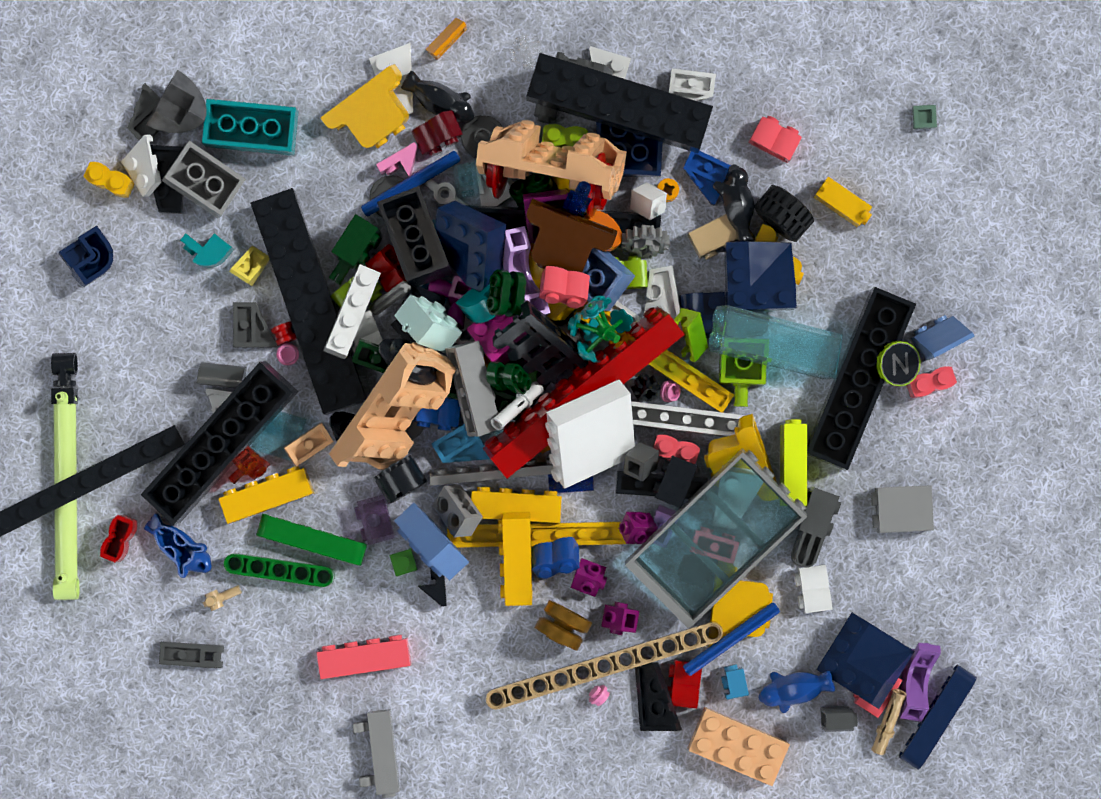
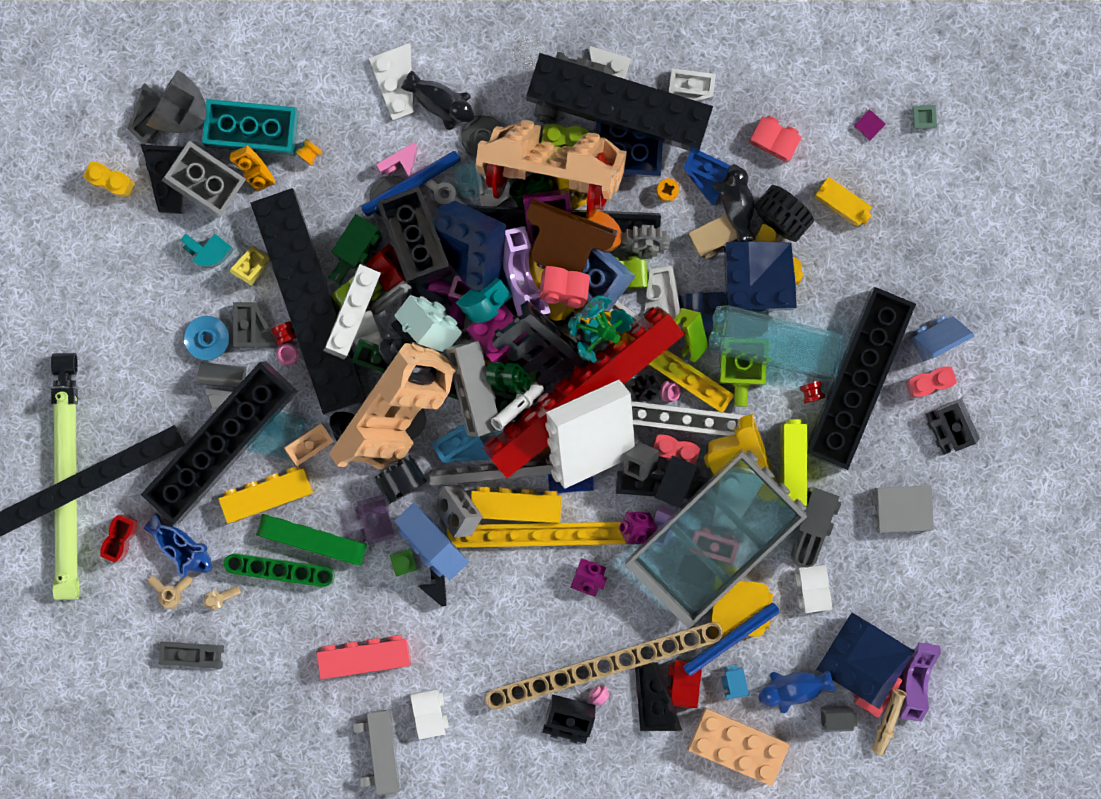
dark blue brick [59,225,113,287] -> none
white wing [121,135,161,197] -> none
clear red plate [228,445,271,484] -> none
yellow brick [320,64,409,149] -> none
dark red brick [412,110,463,157] -> none
blue brick [412,398,461,431] -> none
light orange slope [426,18,467,60] -> none
dark green brick [486,269,526,317] -> none
yellow brick [498,512,533,606] -> none
blue brick [531,537,580,579] -> none
pearl gold wheel [534,600,592,651] -> none
clear blue hinge [562,181,592,216] -> none
magenta brick [601,602,640,635] -> none
white brick [630,182,667,220] -> none
black tile [877,341,921,386] -> none
dark blue beam [899,664,977,770] -> none
none -> tan piece [147,575,193,609]
none -> dark azure dish [184,316,229,360]
none -> light orange slope [229,146,275,191]
none -> light orange wheel [295,139,323,166]
none -> white brick [410,688,449,740]
none -> black brick [542,694,596,744]
none -> red wheel [799,381,826,404]
none -> magenta tile [854,109,886,141]
none -> black brick [925,398,980,455]

